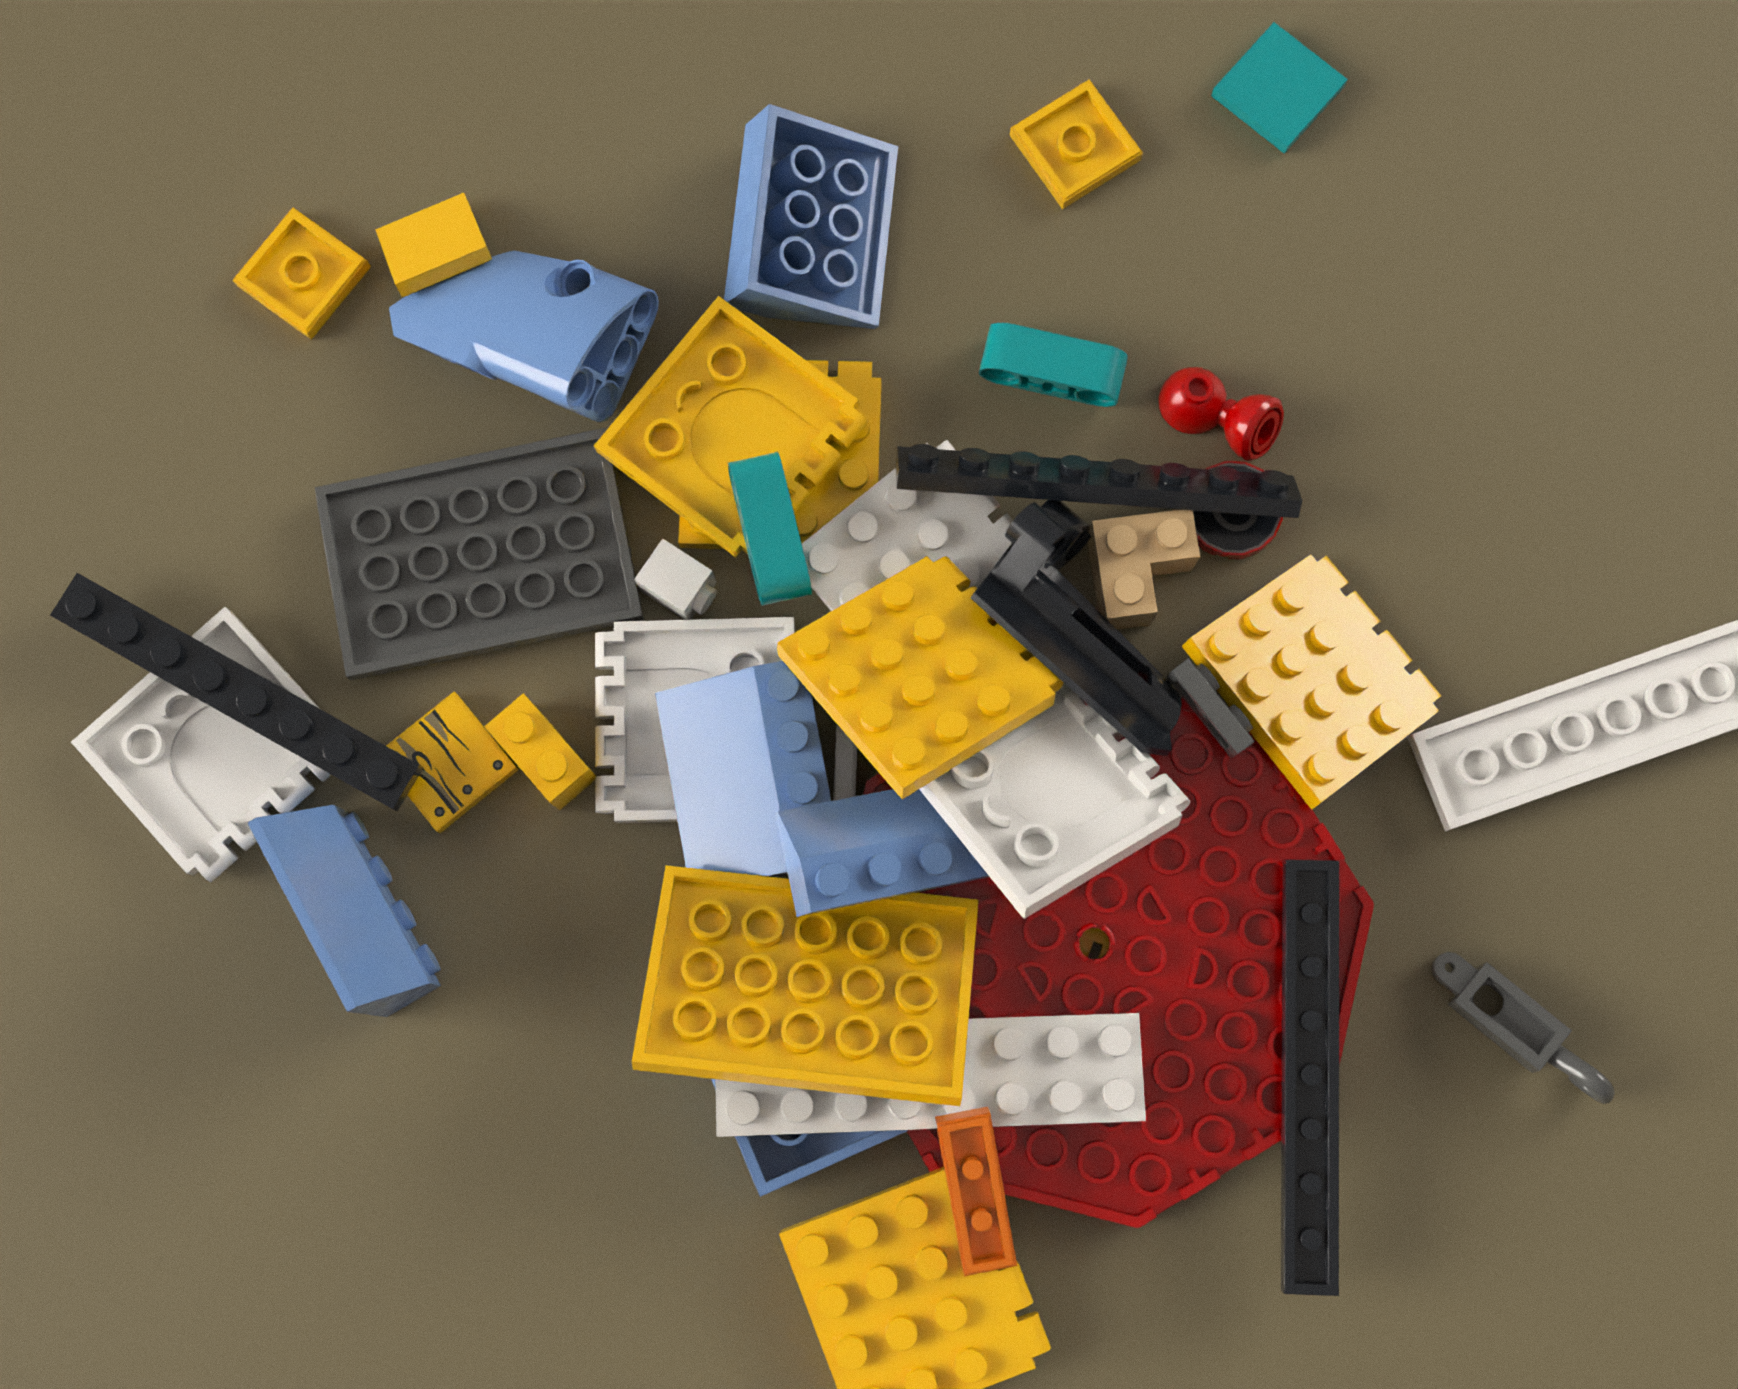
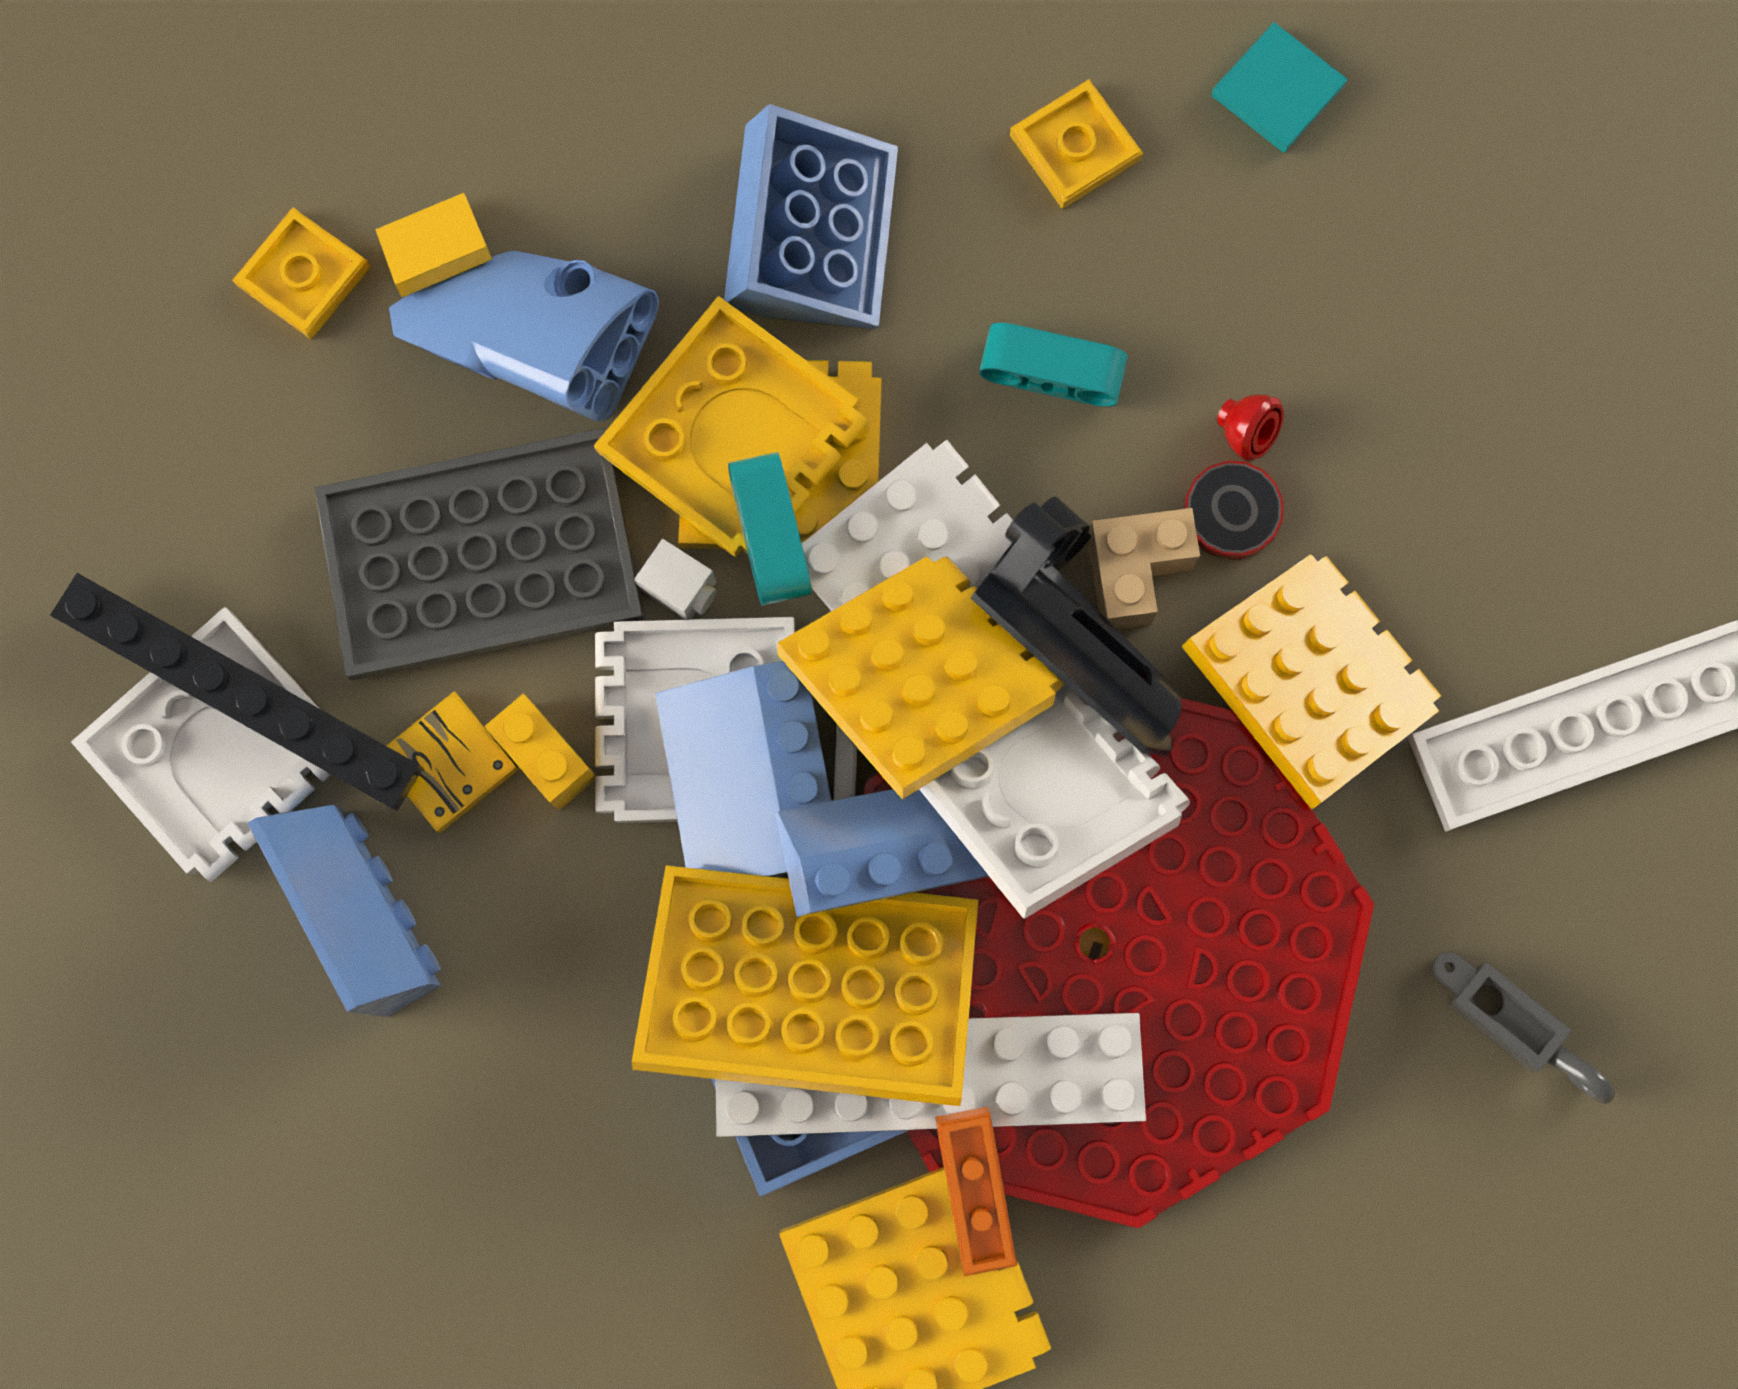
black plate [895,444,1303,518] -> none
red brick [1158,367,1227,434] -> none
dark grey plate [1166,658,1254,758] -> none
black plate [1281,859,1339,1296] -> none

